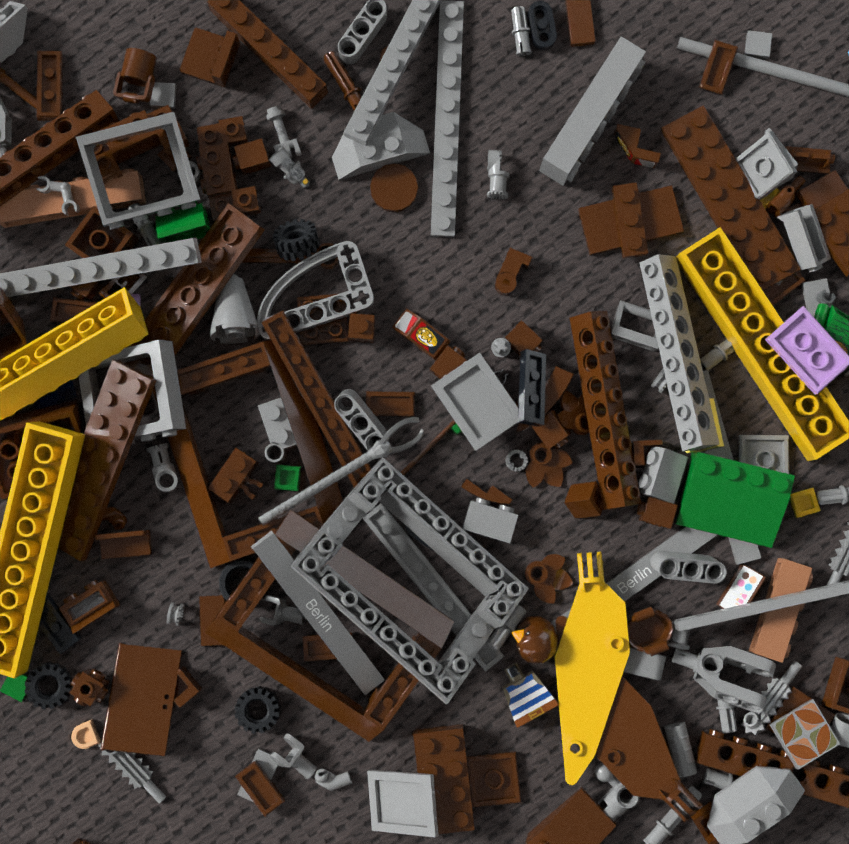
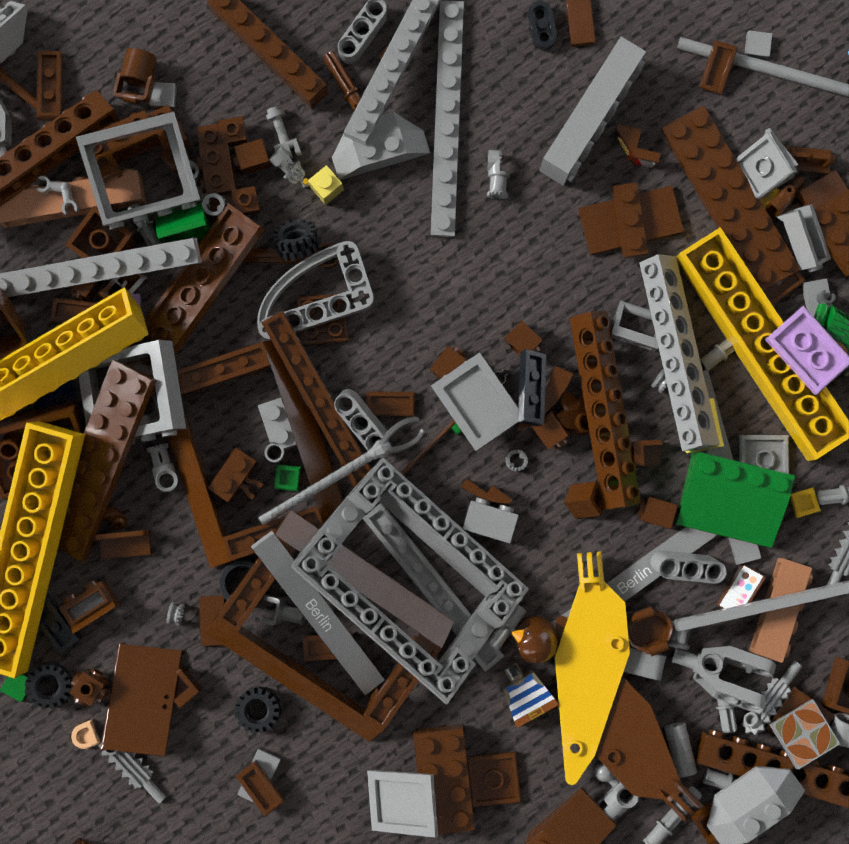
reddish brown bracket [180,28,240,88] -> none
light grey cone [210,274,260,344] -> none
light grey piece [270,734,317,779] -> none
light grey arm [315,769,352,791] -> none
reddish brown brick [348,313,376,343] -> none
reddish brown tile [370,163,418,212] -> none
slope [392,308,451,360] -> none
light grey axle [491,338,511,357] -> none
reddish brown leg [495,247,532,296] -> none
light grey axle [511,6,532,56] -> none
reddish brown plate [525,554,573,604] -> none
reddish brown plate [526,443,572,488] -> none
light grey brick [638,446,688,504] -> none
none -> light grey bush [202,193,226,216]
none -> light yellow brick [308,165,344,205]

